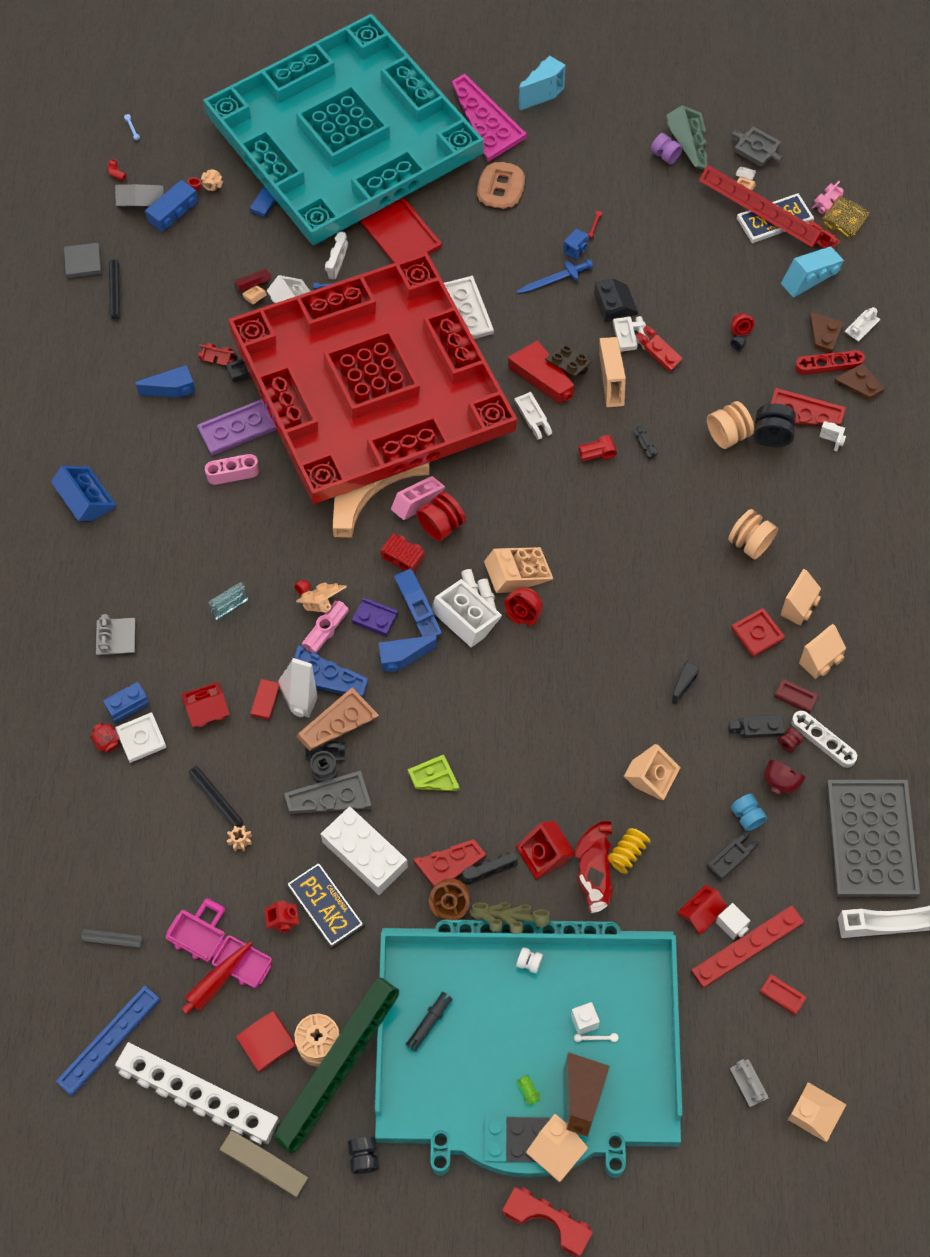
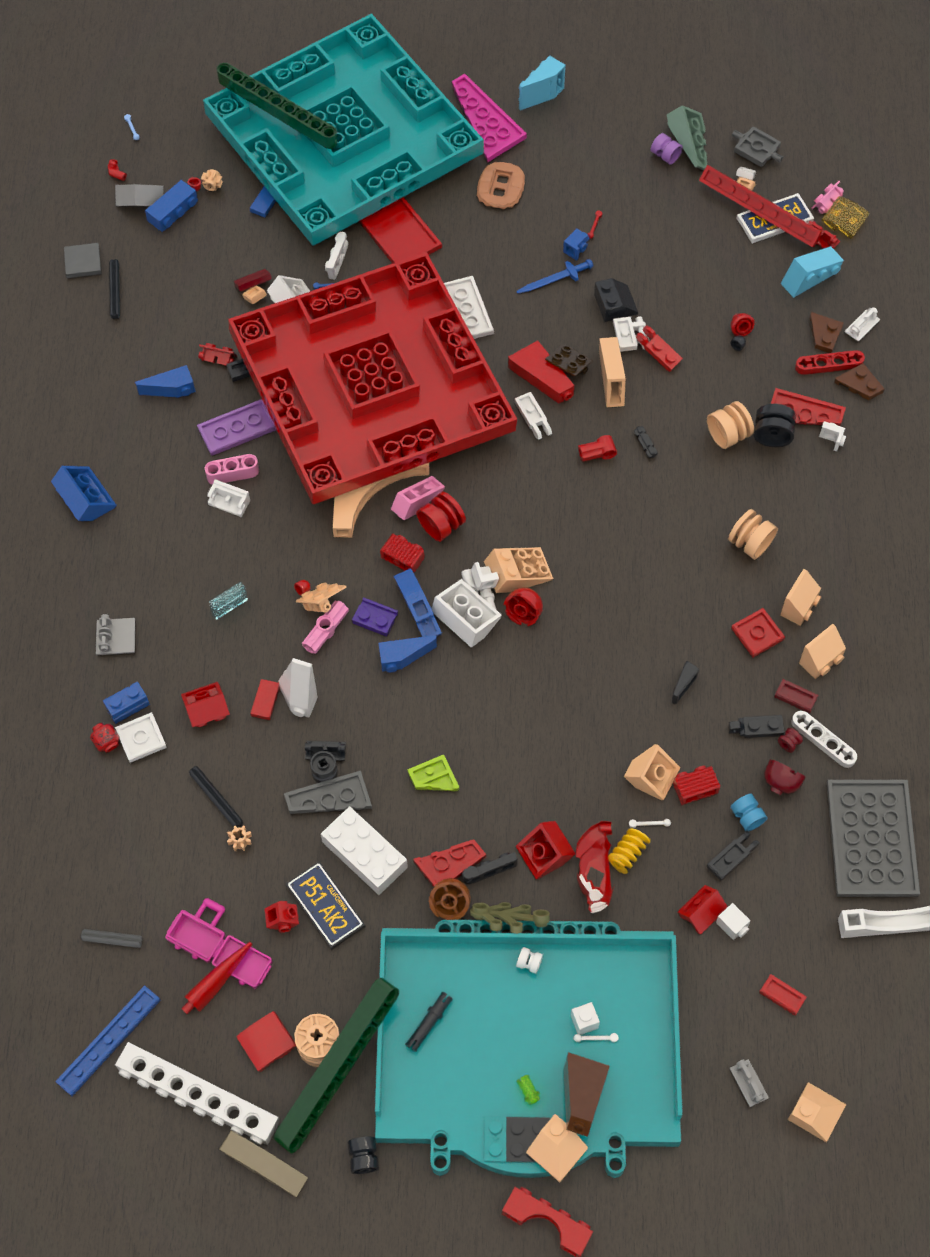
blue wing [294,645,368,698] -> none
nougat wing [296,687,379,751] -> none
red plate [691,906,804,989] -> none
none -> white hinge [207,479,250,517]
none -> dark green beam [217,63,338,149]
none -> white panel [471,562,499,591]
none -> white hinge [629,819,671,828]
none -> red brick [673,766,720,805]

